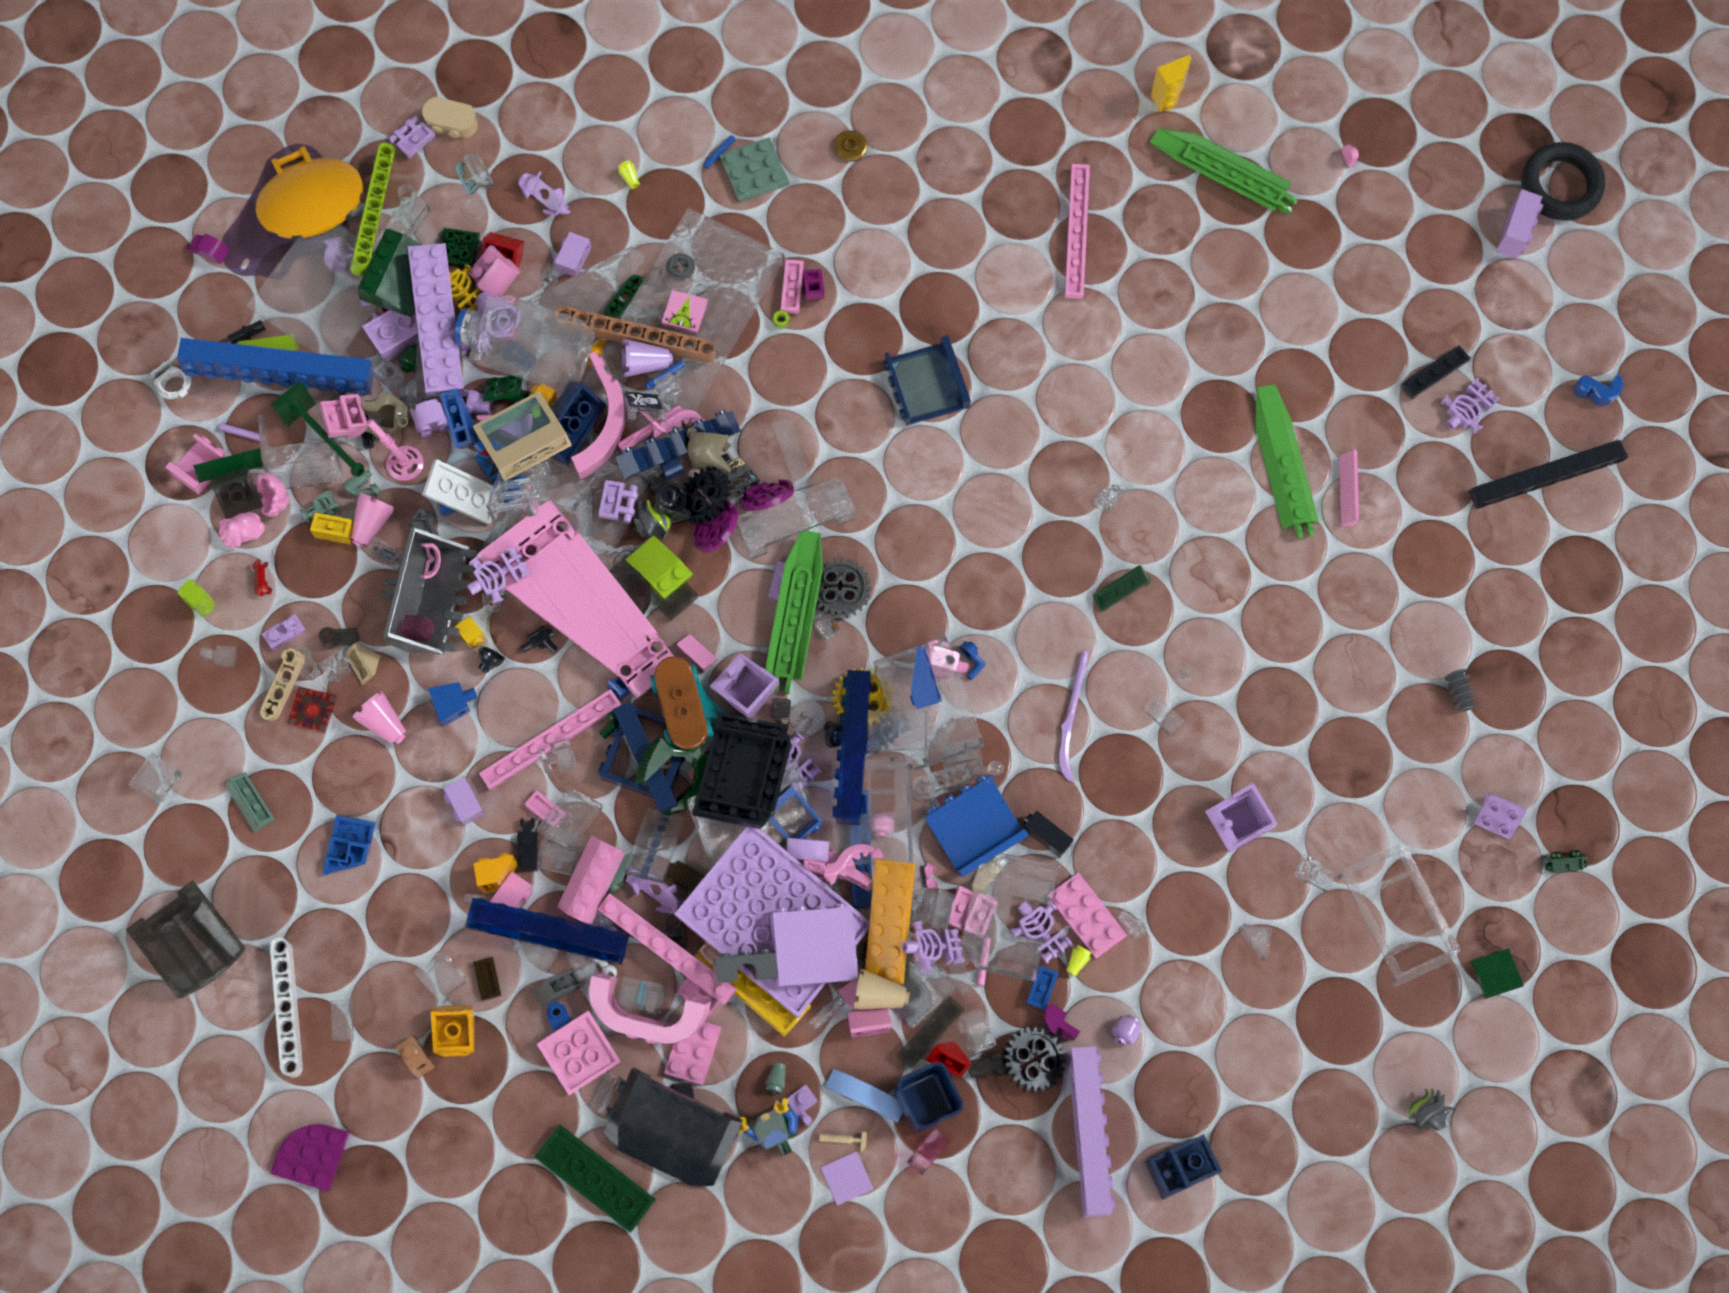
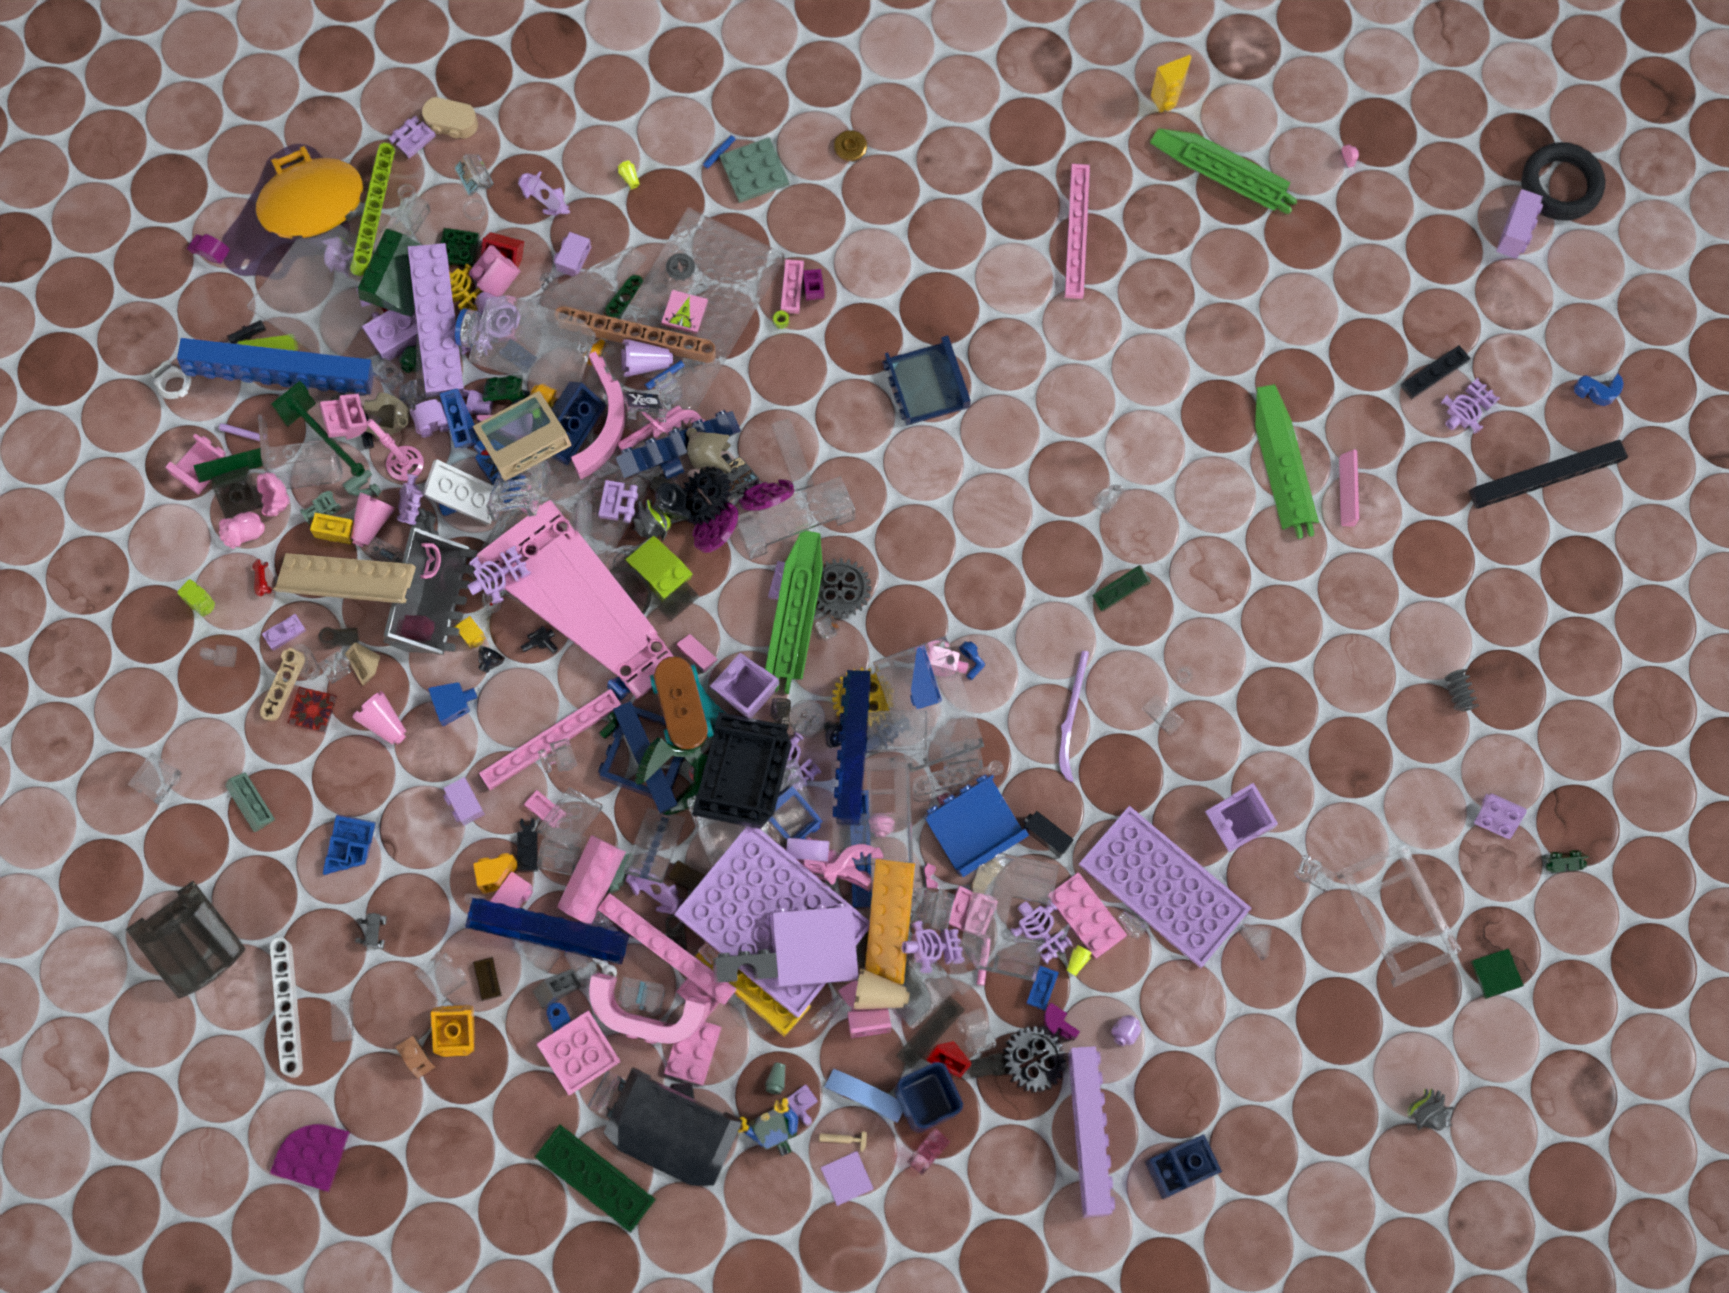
none -> tan plate [273,553,416,604]
none -> dark grey piece [355,913,387,949]
none -> lavender piece [397,474,423,525]
none -> lavender plate [1079,806,1251,969]

